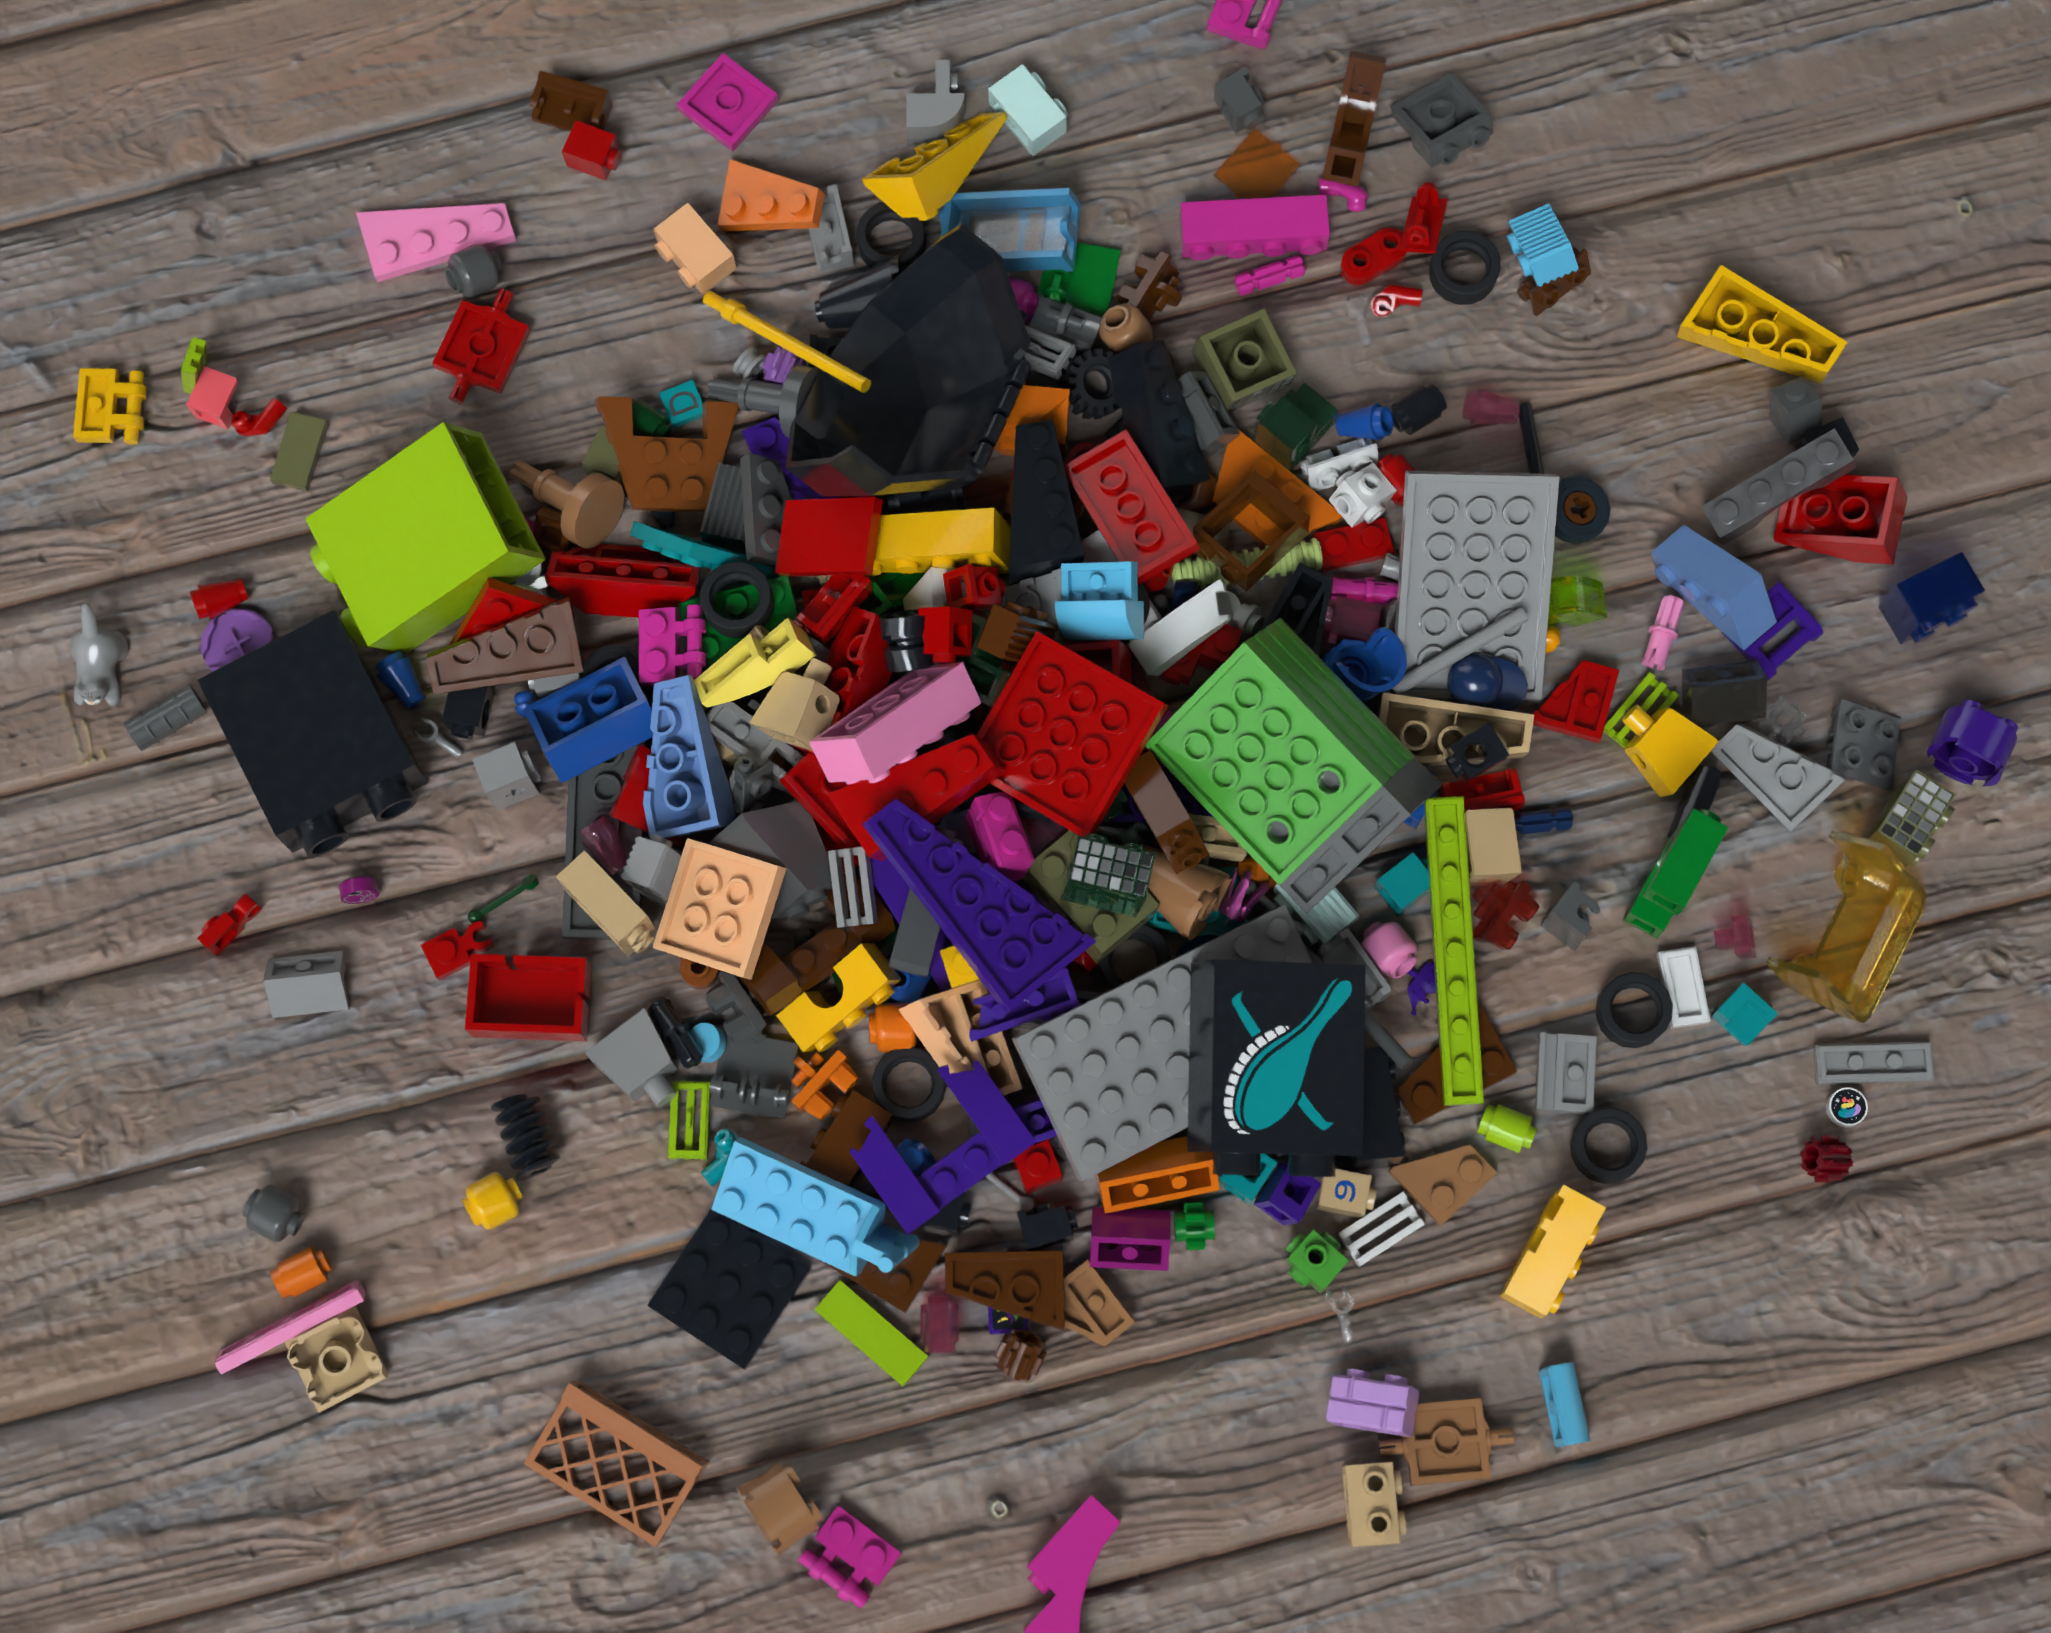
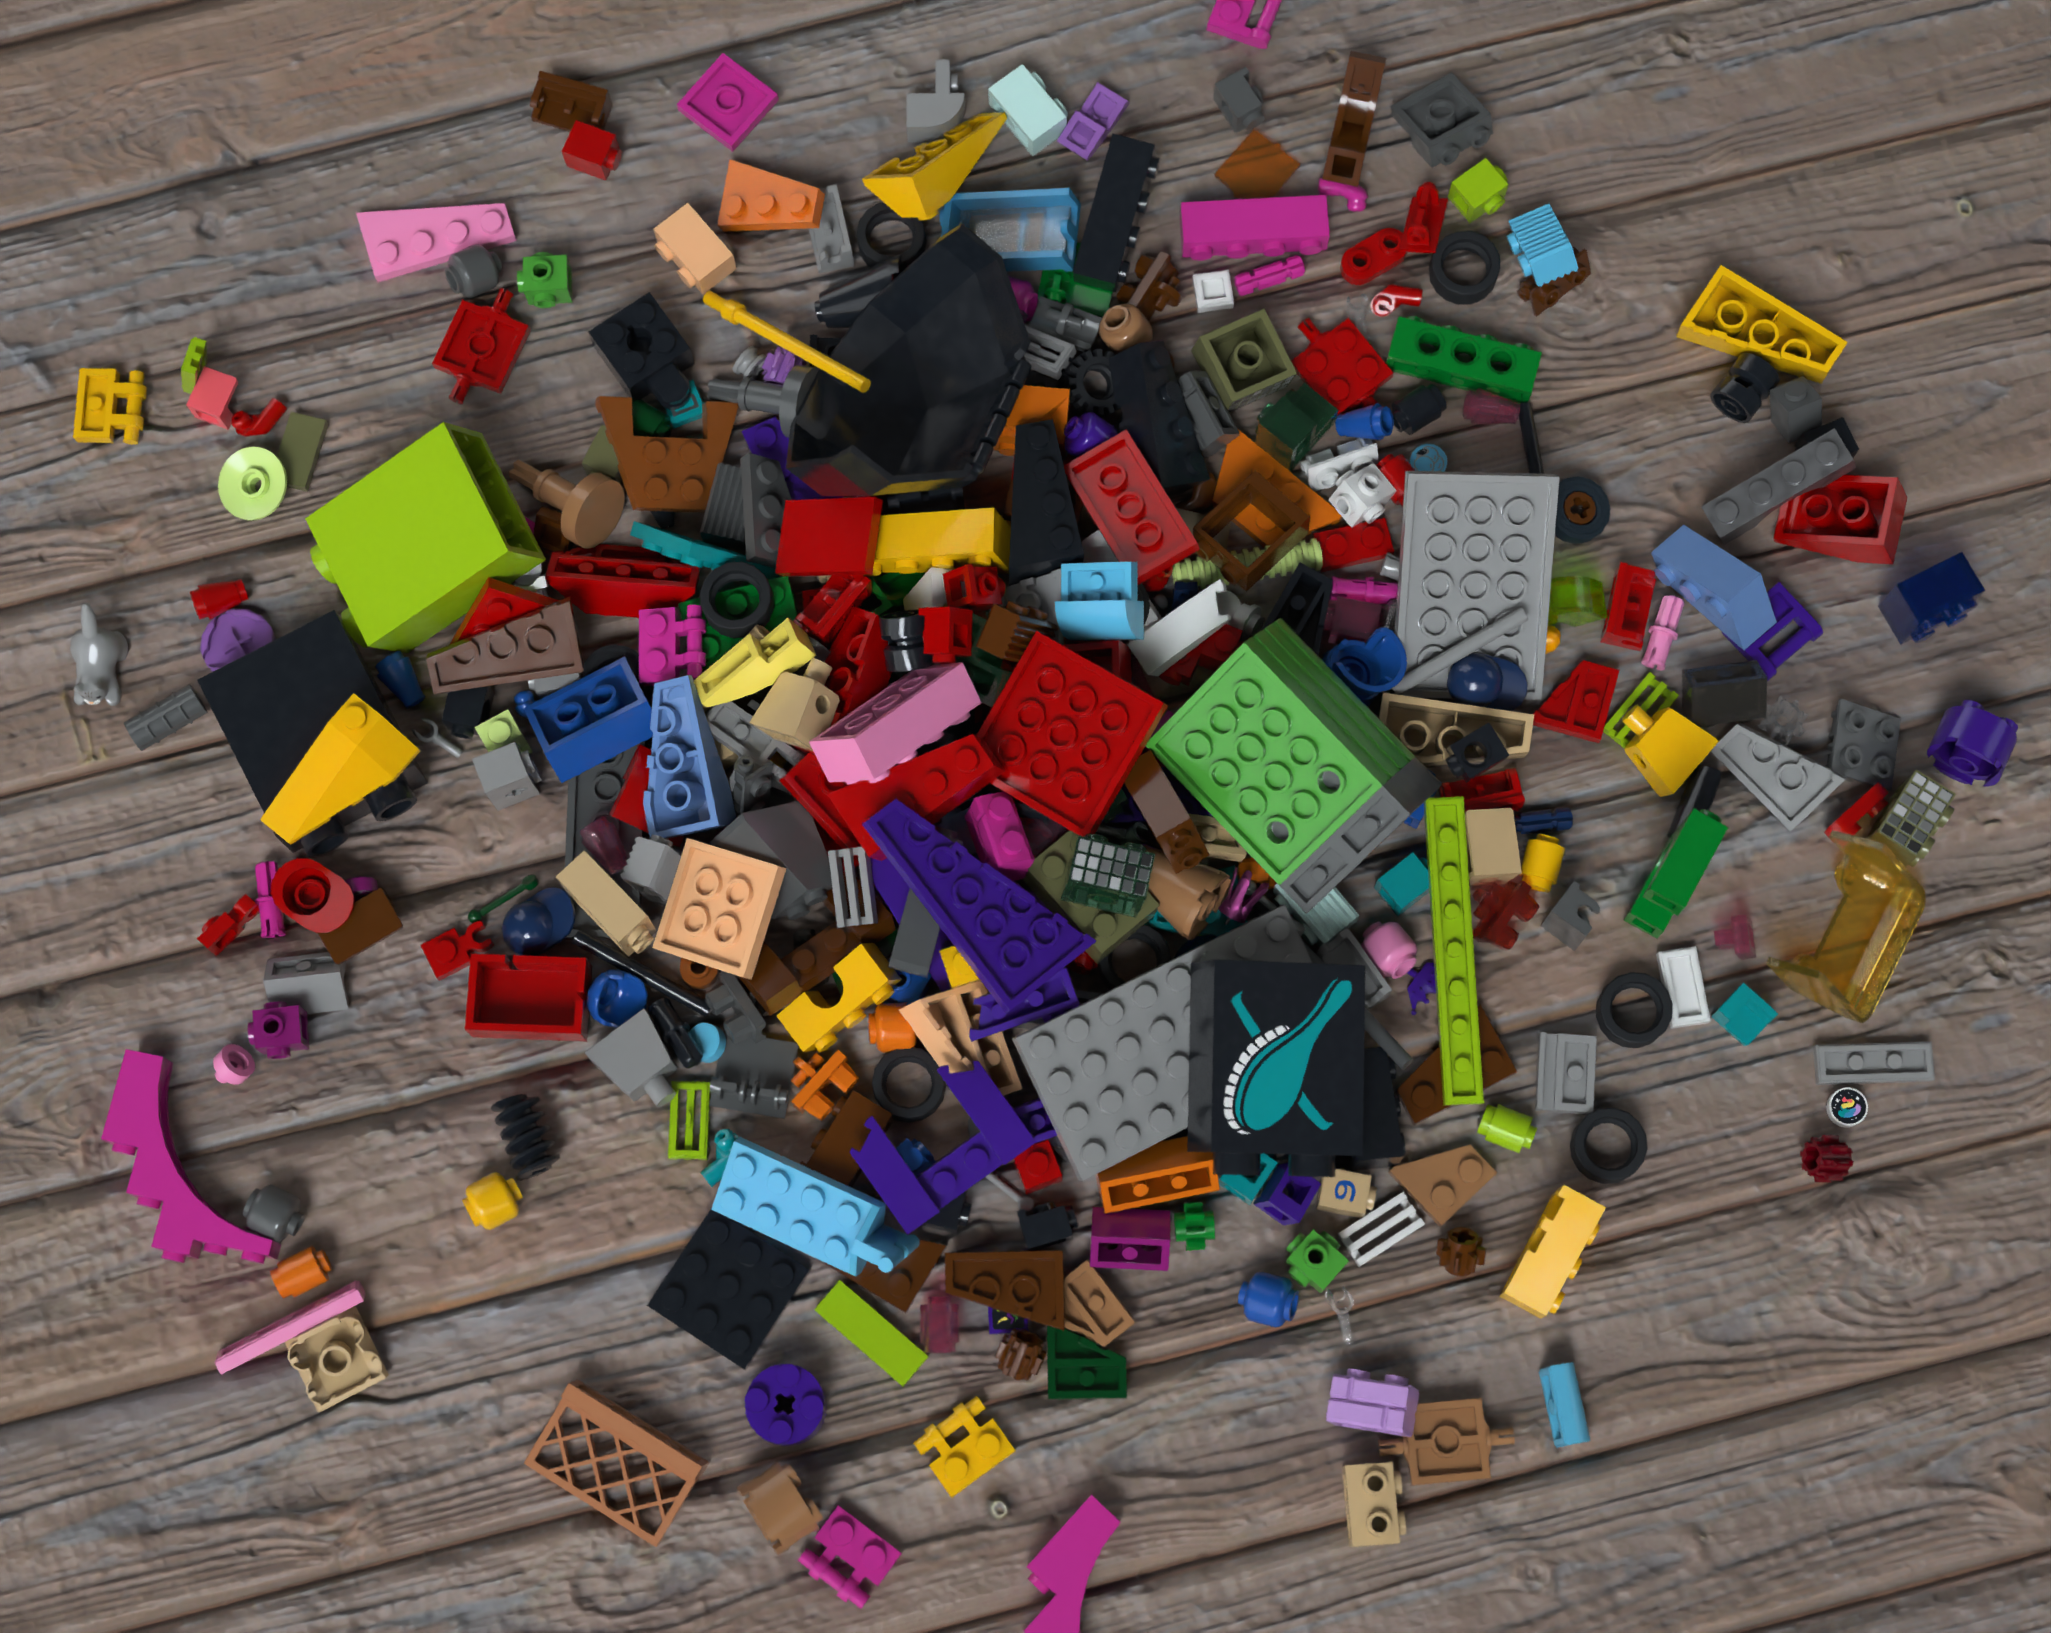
none -> dark pink arch [101,1049,281,1264]
none -> bright pink tile [213,1044,255,1085]
none -> yellowish green dish [218,447,287,521]
none -> magenta brick [248,1002,310,1059]
none -> dark pink axle [254,861,286,938]
none -> yellow wedge [260,693,420,845]
none -> red piece [271,858,354,933]
none -> reddish brown panel [318,888,403,965]
none -> yellowish green brick [475,709,532,754]
none -> dark blue cap [501,888,575,956]
none -> bright green brick [517,252,573,308]
none -> black bar [572,930,710,1017]
none -> blue hair [586,969,648,1028]
none -> black brick [588,292,695,410]
none -> dark purple brick [745,1364,827,1446]
none -> yellow plate [913,1396,1016,1498]
none -> dark green wing [1047,1326,1127,1400]
none -> medium lavender slope [1057,82,1129,161]
none -> dark purple head [1063,412,1118,458]
none -> black wedge [1073,133,1160,293]
none -> white tile [1192,270,1234,313]
none -> blue head [1238,1272,1299,1327]
none -> red plate [1291,318,1393,421]
none -> green brick [1386,316,1542,404]
none -> medium azure tile [1409,444,1447,472]
none -> reddish brown gear [1436,1227,1486,1276]
none -> lime brick [1448,158,1509,223]
none -> yellow brick [1519,834,1565,893]
none -> red hinge [1600,562,1656,651]
none -> black wheel [1710,352,1780,423]
none -> red plate [1824,782,1889,843]

